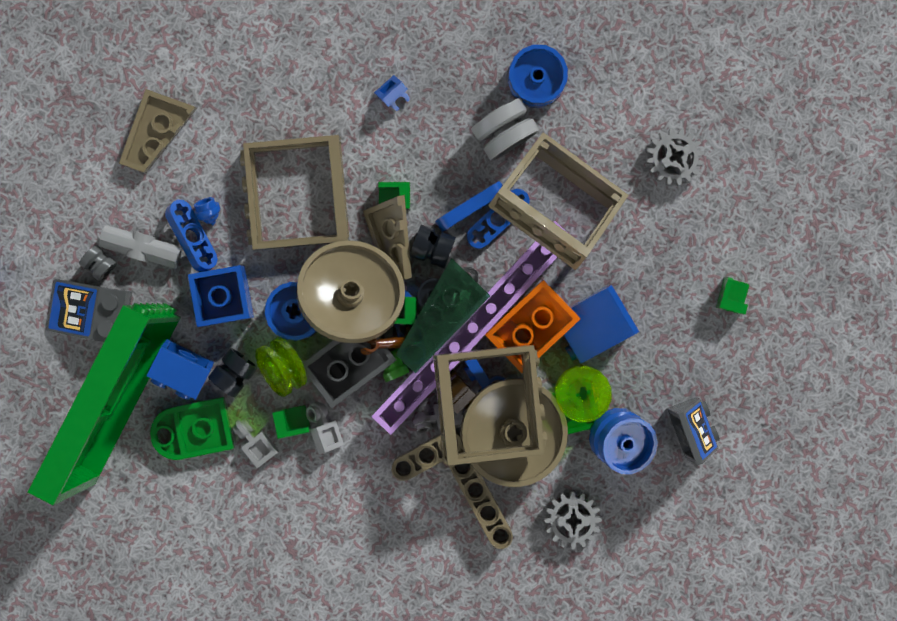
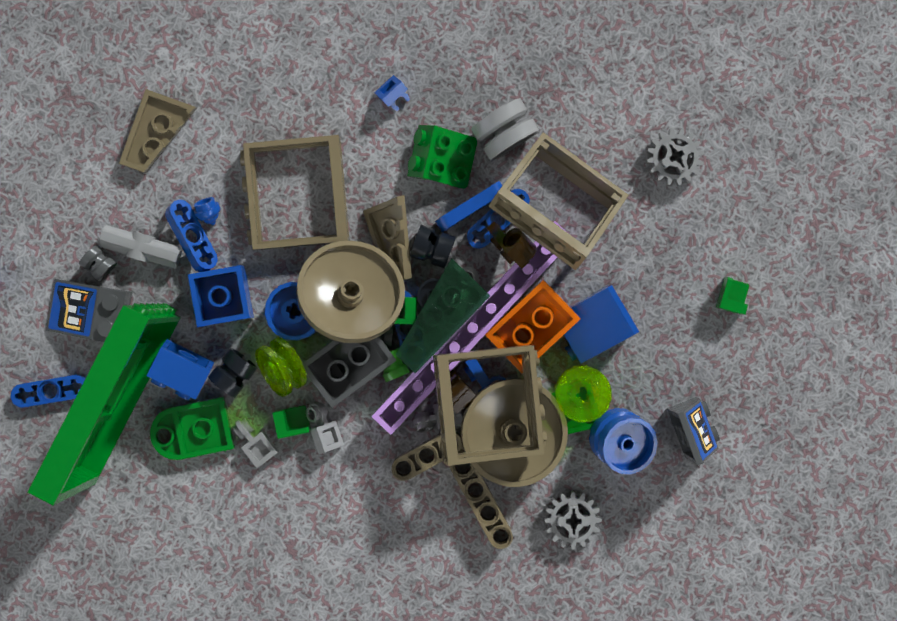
reddish brown piece [361,325,414,355] -> none
green panel [378,182,410,210] -> none
blue wheel [508,45,568,108] -> none
none -> blue beam [11,375,86,408]
none -> green bracket [407,125,477,189]
none -> dark brown plate [487,221,537,269]

